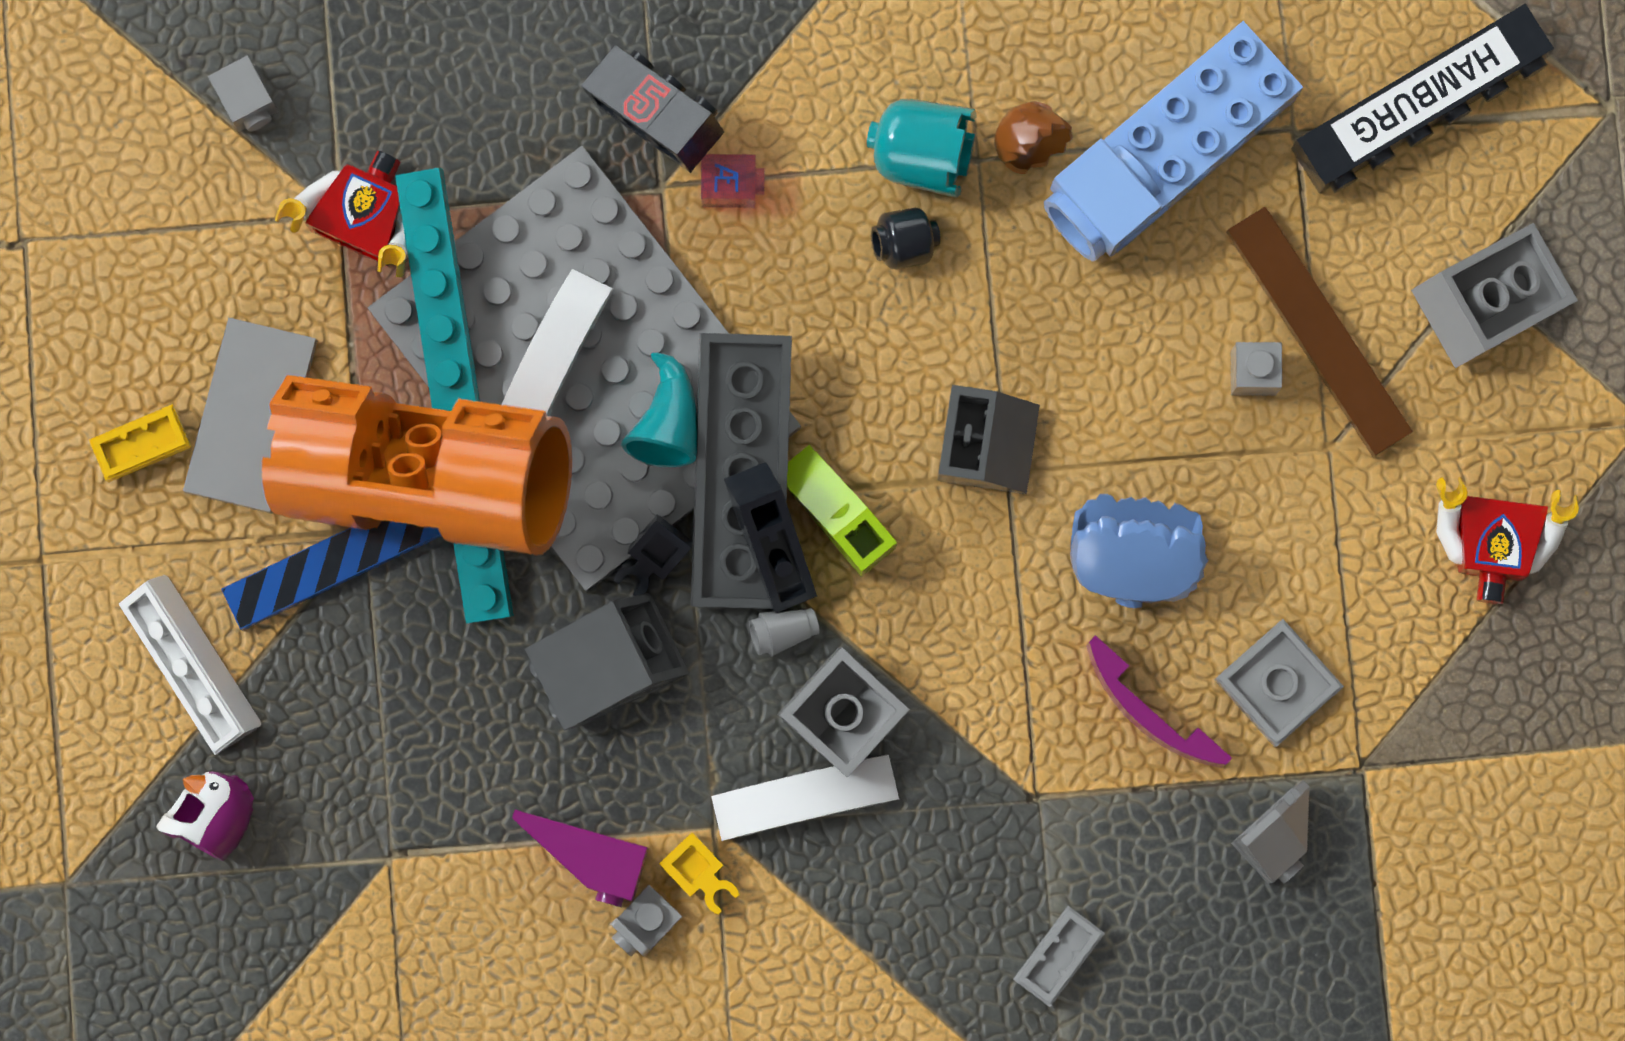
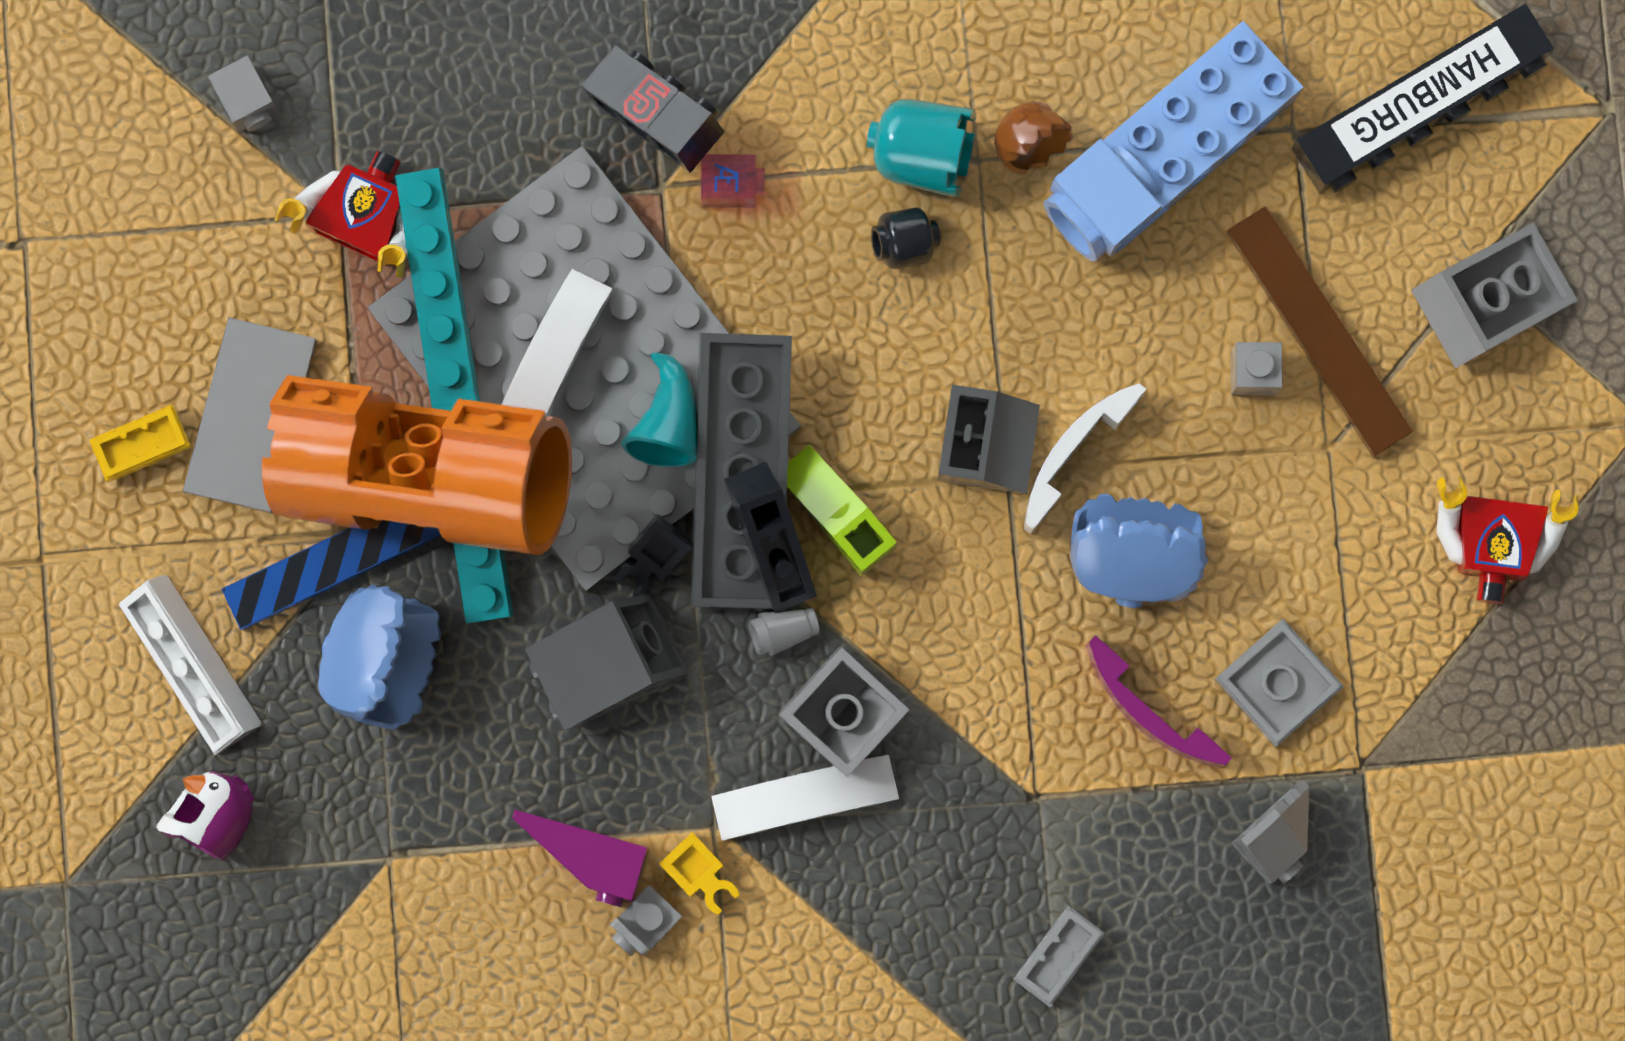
none -> medium blue animal [318,584,441,730]
none -> white slope [1024,383,1146,534]

